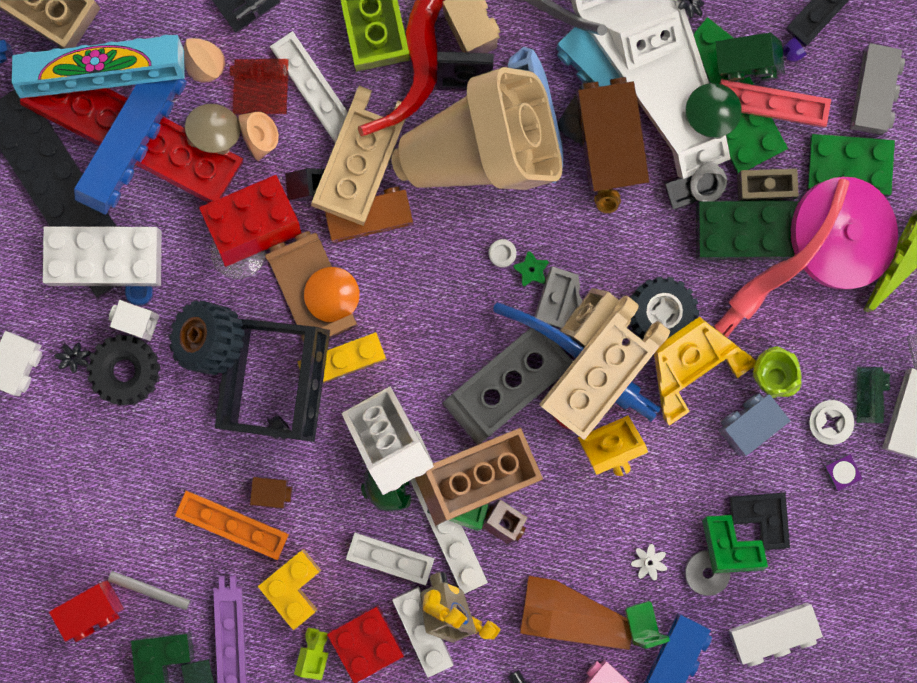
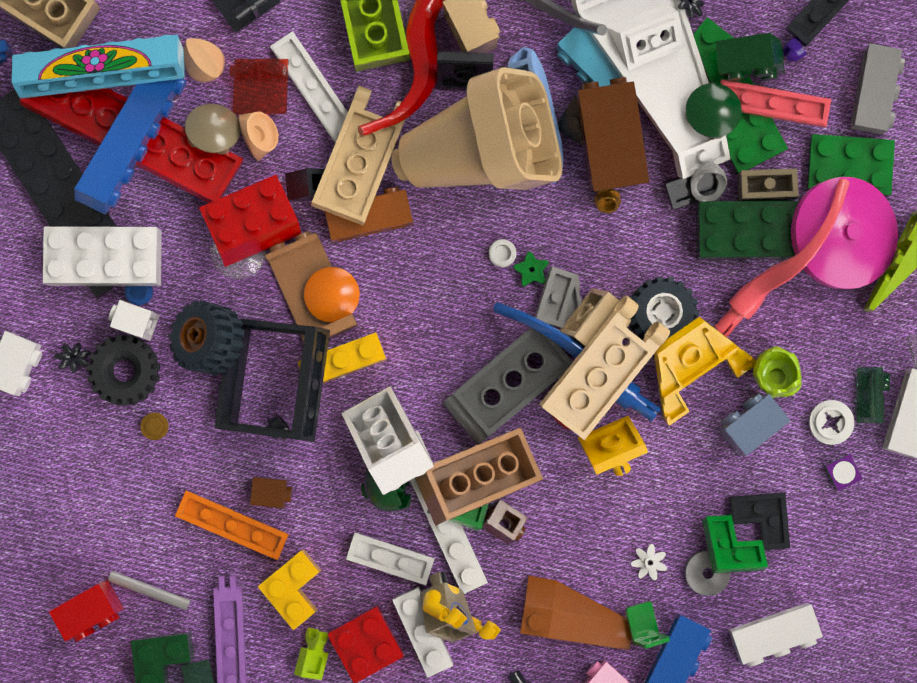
none -> pearl gold plate [140,412,169,440]

